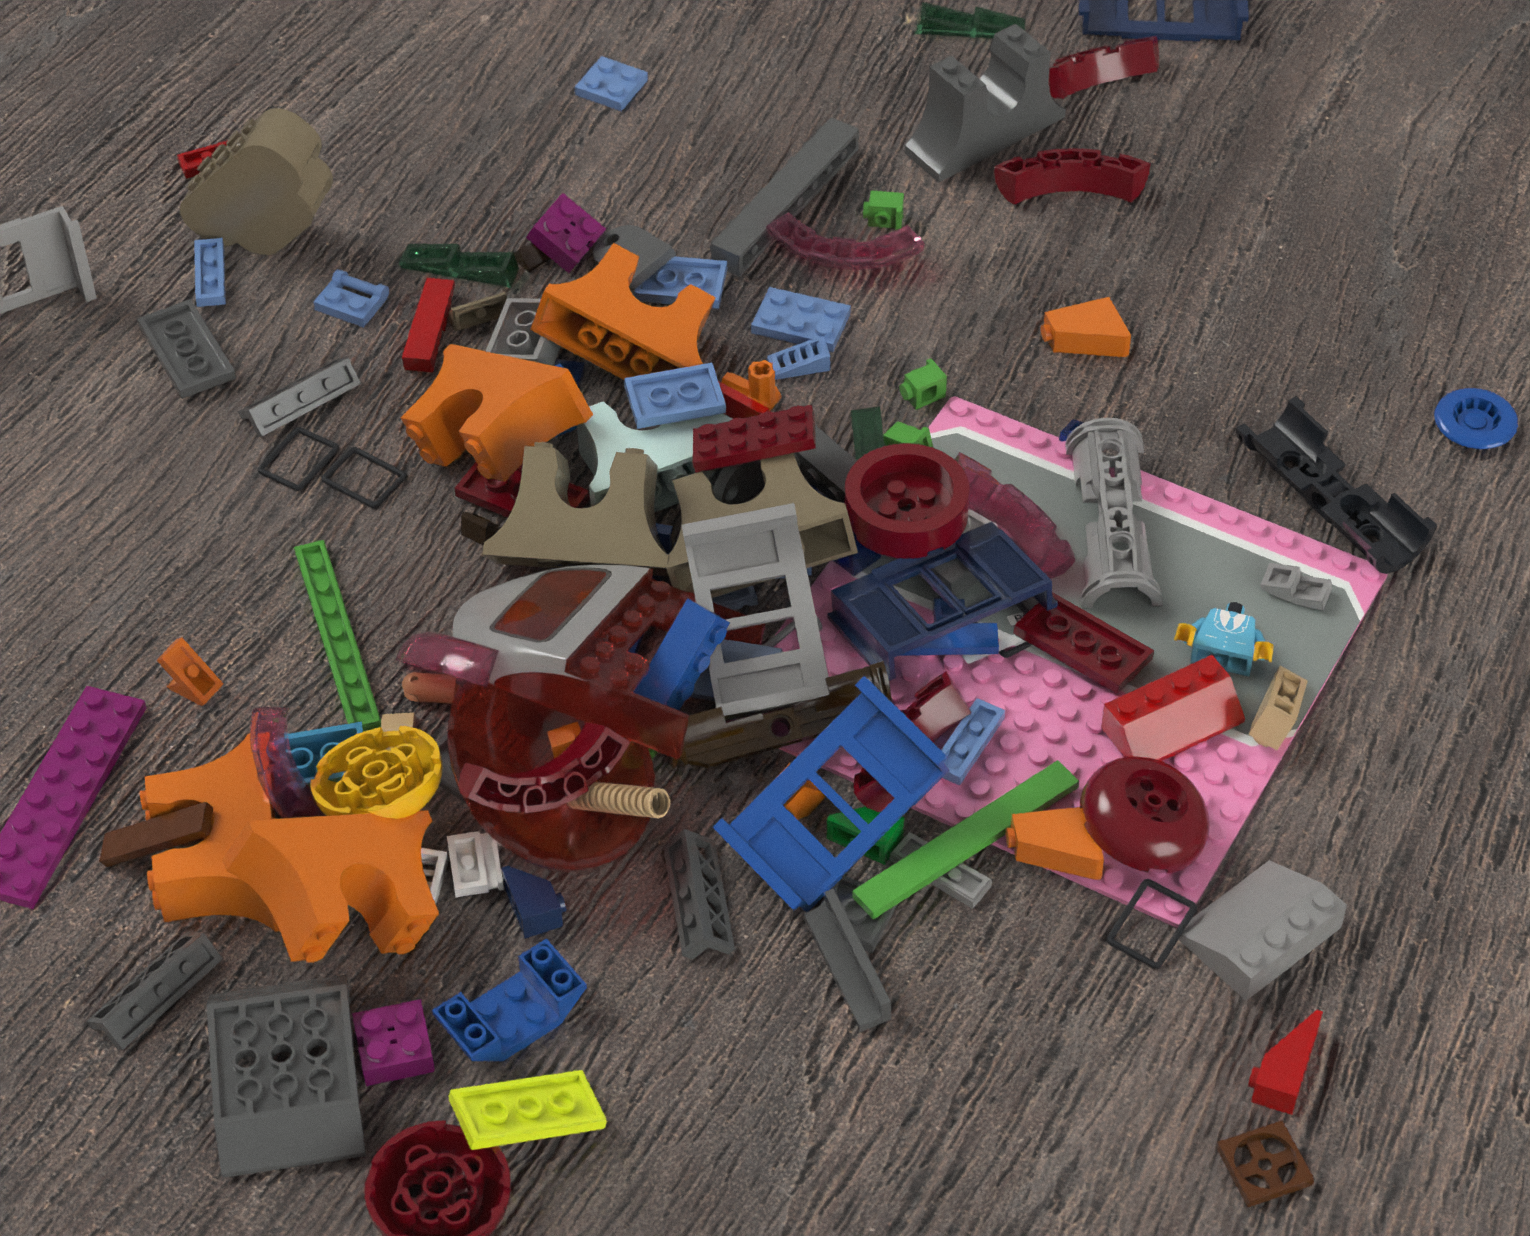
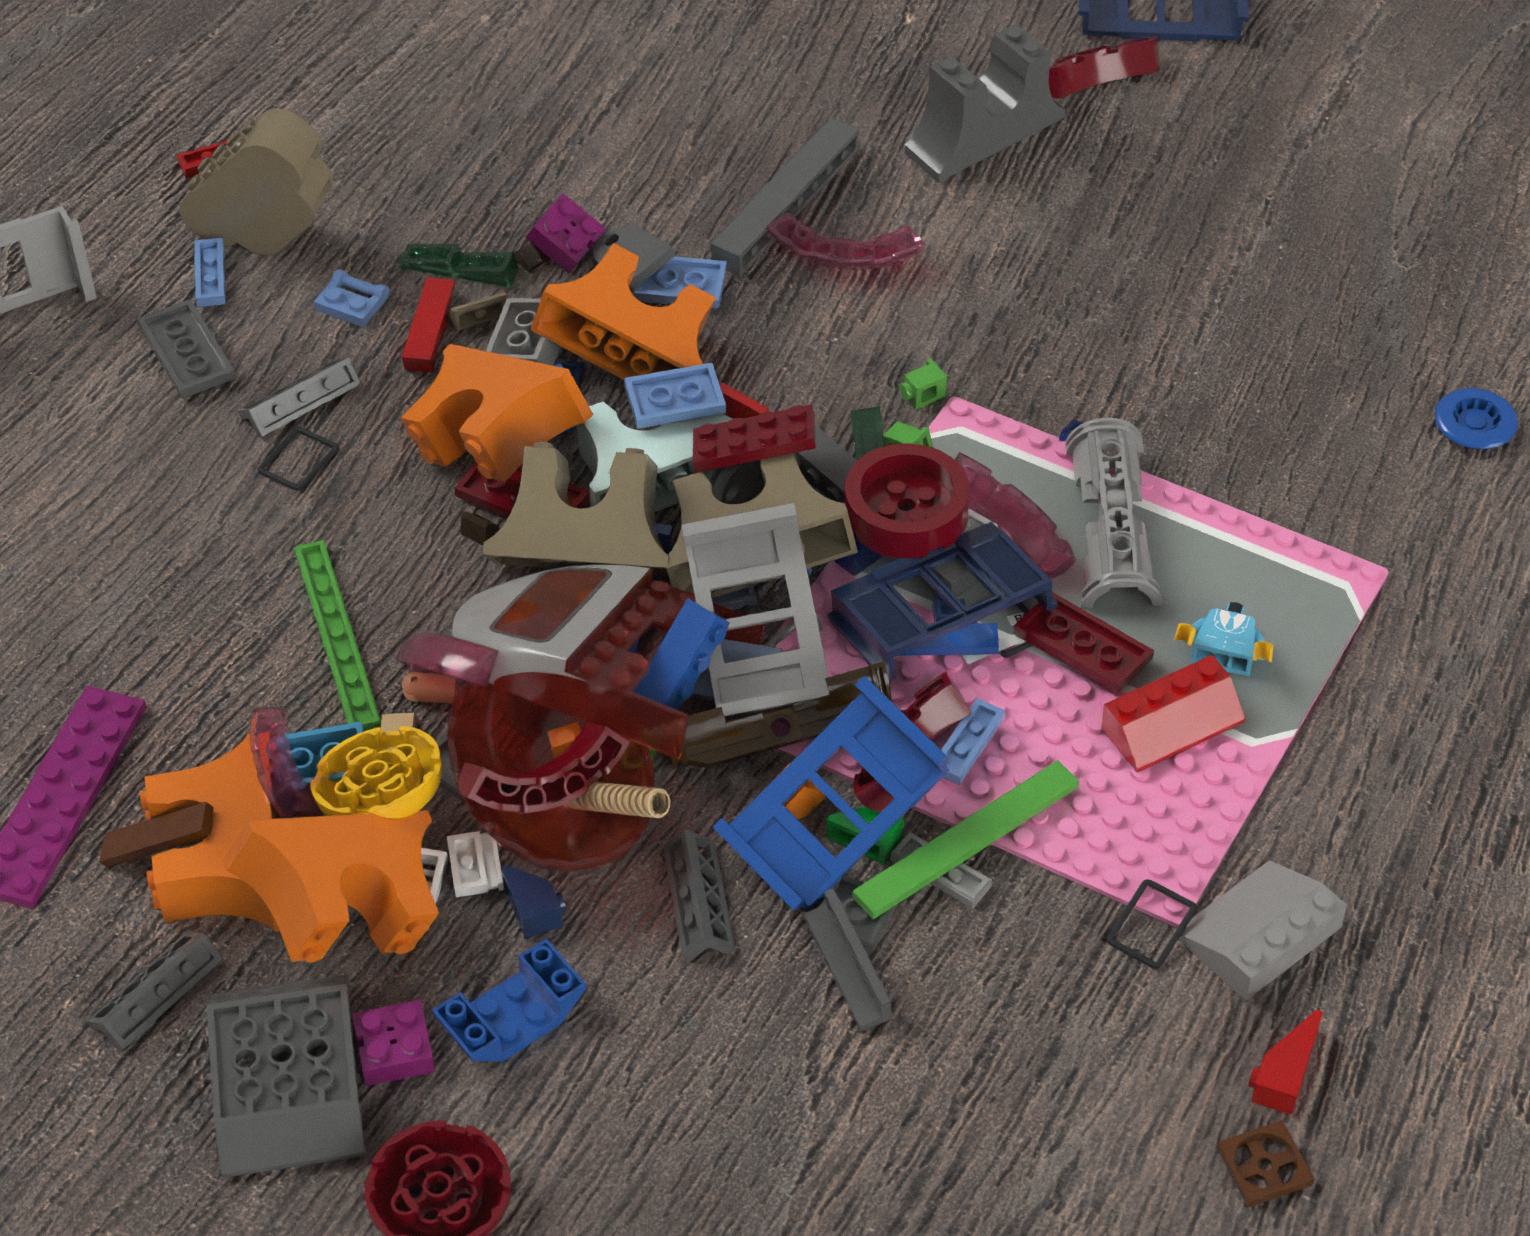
orange slope [156,637,224,706] -> none
black piece [321,447,407,508] -> none
neon yellow tile [448,1070,607,1150] -> none
medium blue plate [575,56,648,111] -> none
orange piece [721,360,781,412] -> none
medium blue plate [751,287,851,352] -> none
medium blue slope [767,337,830,380] -> none
bright green brick [863,191,904,233] -> none
clear green slope [915,1,1026,39] -> none
dark red brick [994,148,1151,205] -> none
orange slope [1005,807,1104,880] -> none
orange slope [1040,297,1131,357] -> none
dark red brick [1080,756,1210,874] -> none
black piece [1236,396,1437,574] -> none
tan slope [1249,665,1308,750] -> none
light grey slope [1261,563,1332,610] -> none

